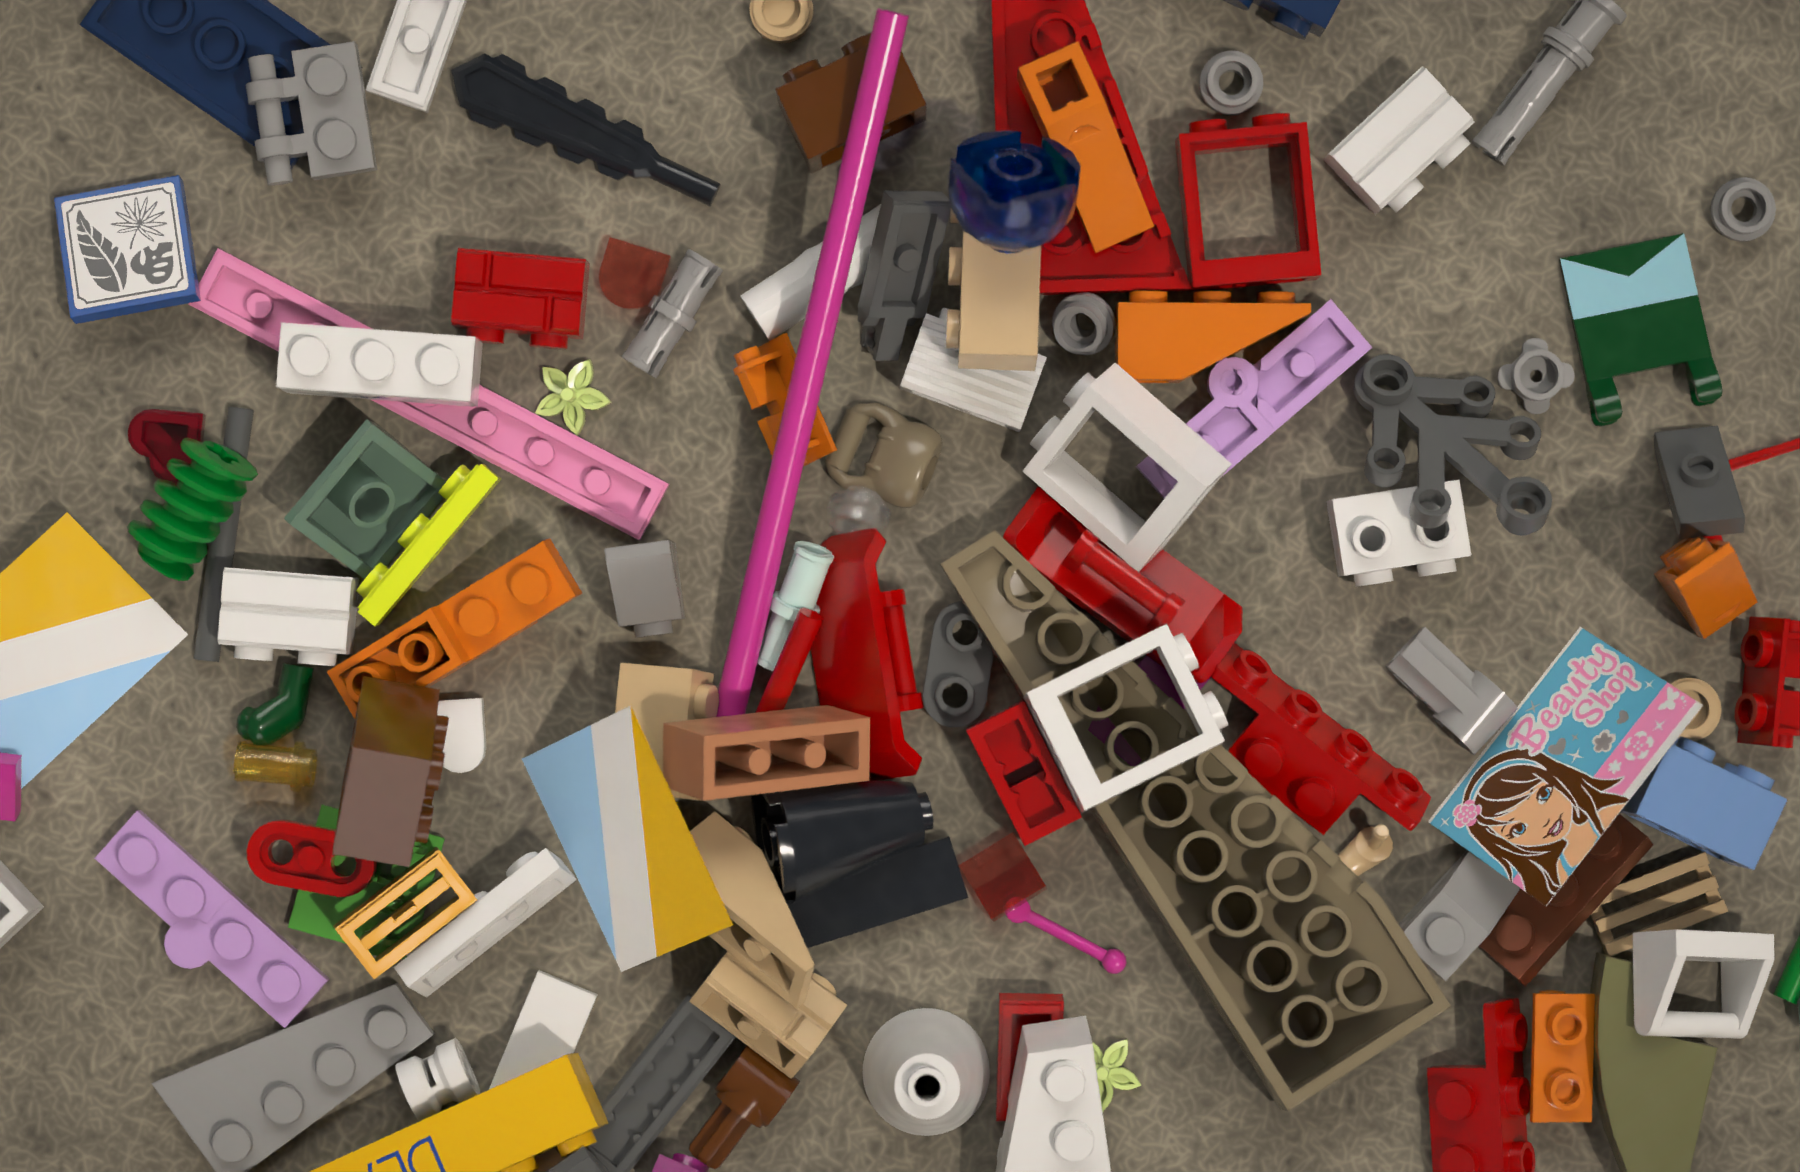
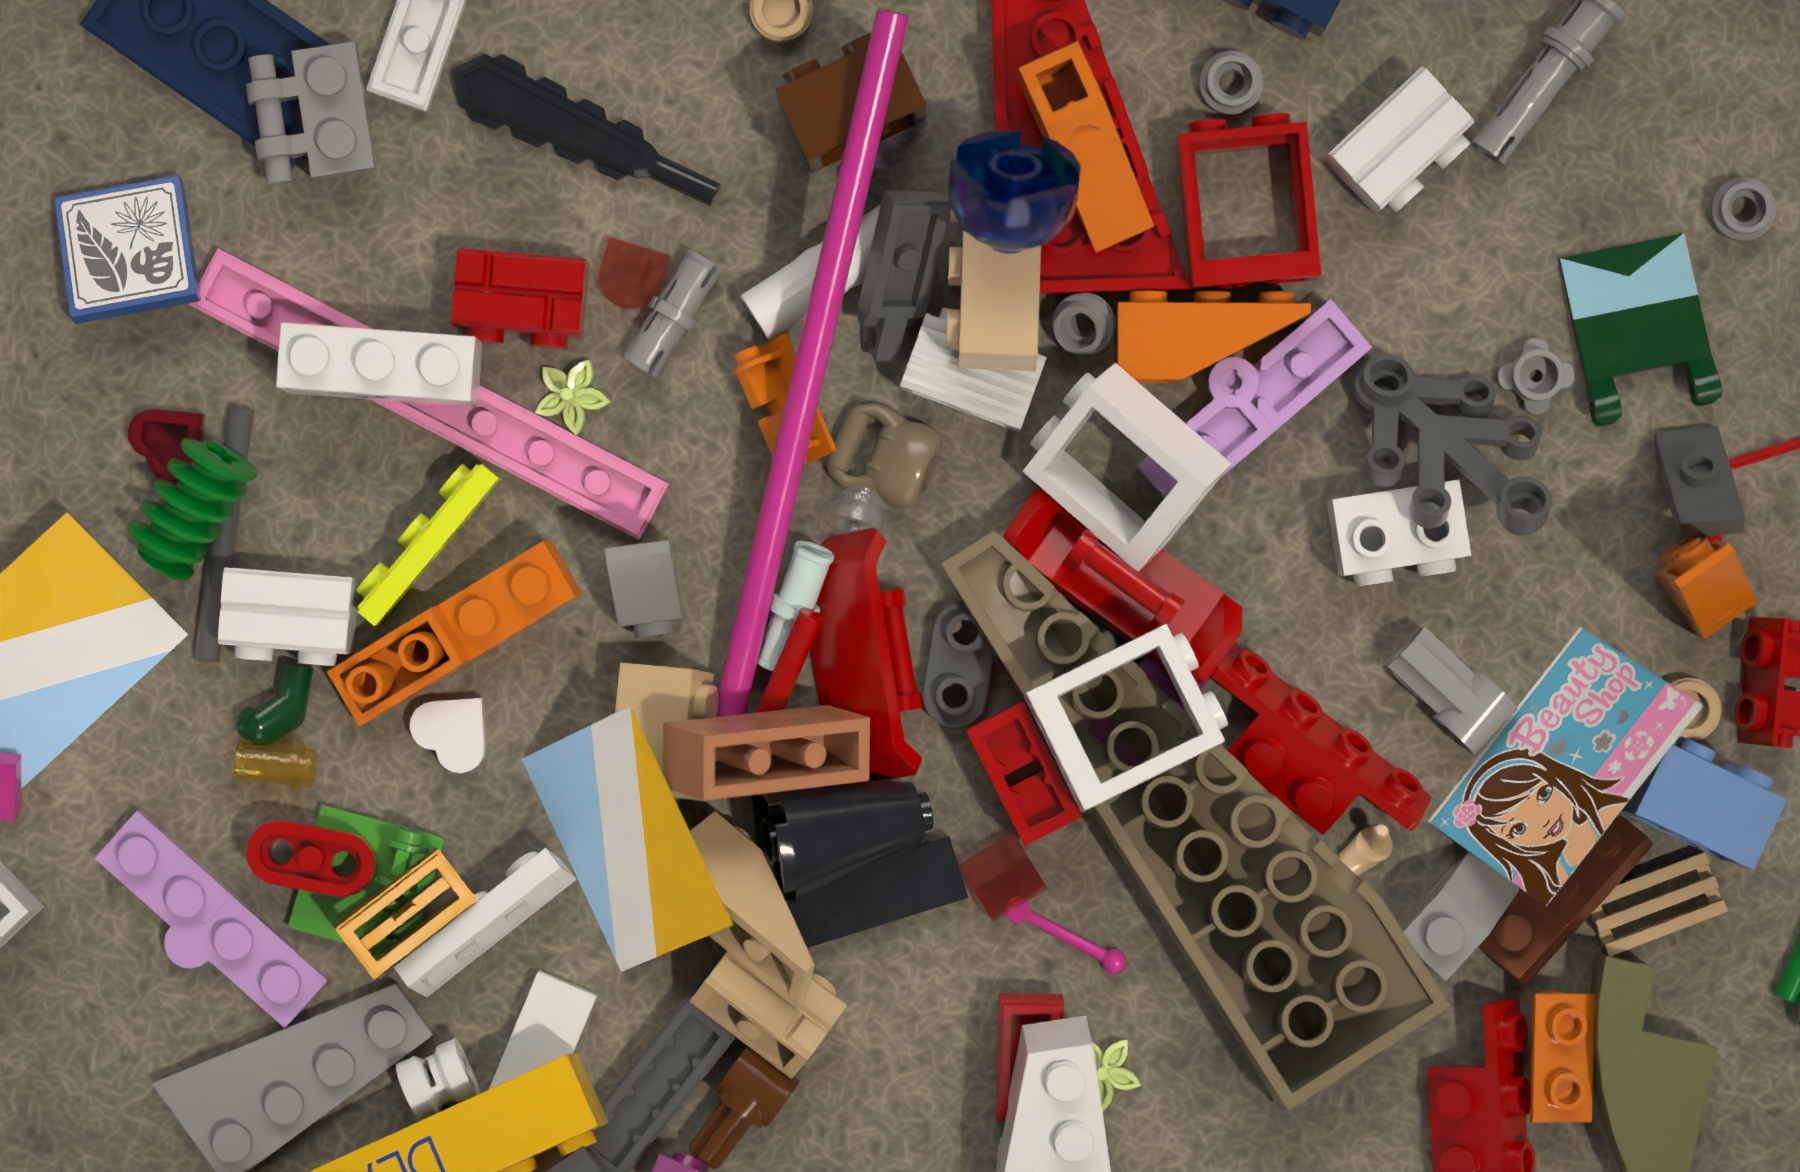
sand green slope [284,419,446,579] -> none
reddish brown brick [332,676,449,867] -> none
white cone [863,1008,990,1136] -> none
white tile [1633,929,1774,1039] -> none

